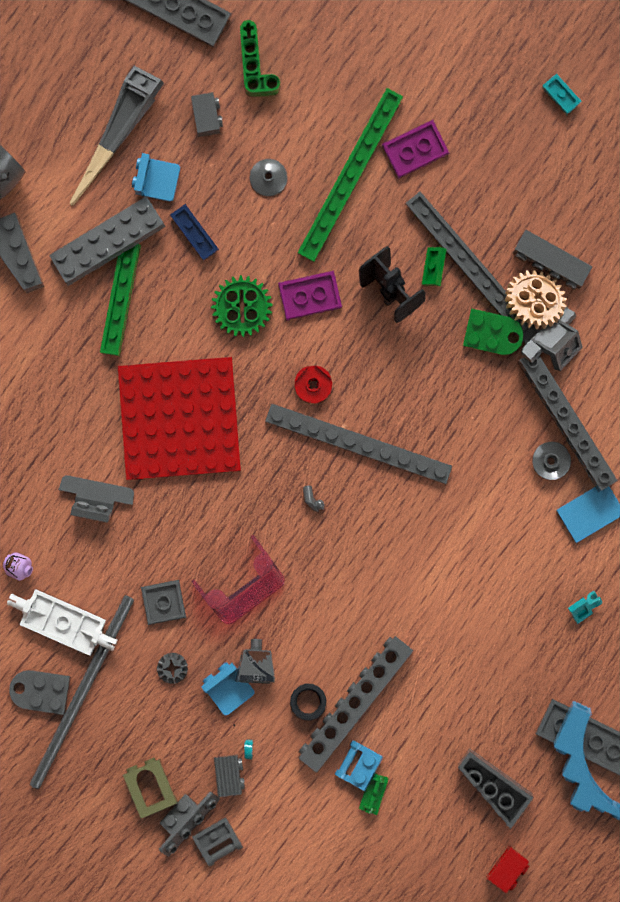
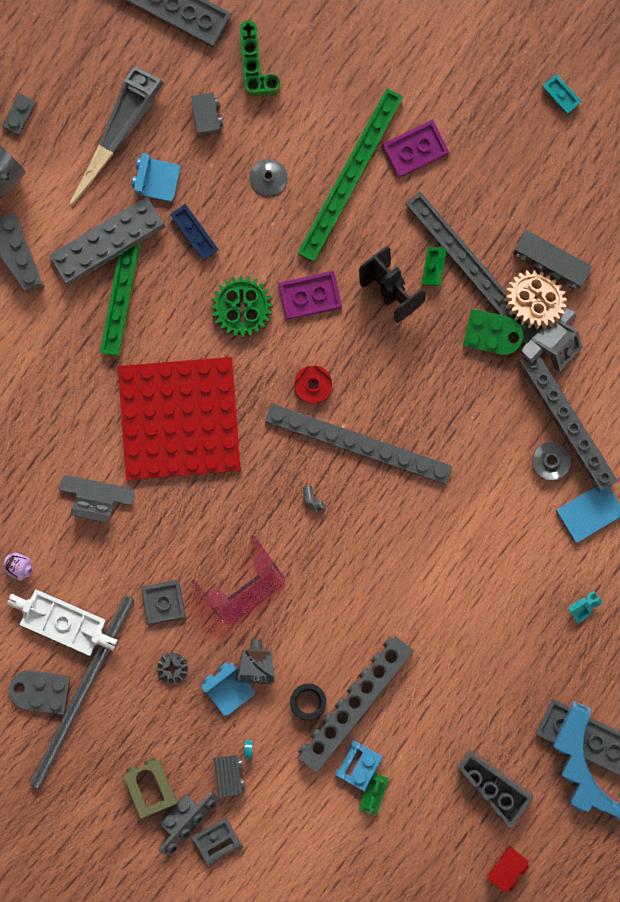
none -> dark grey plate [2,93,37,136]

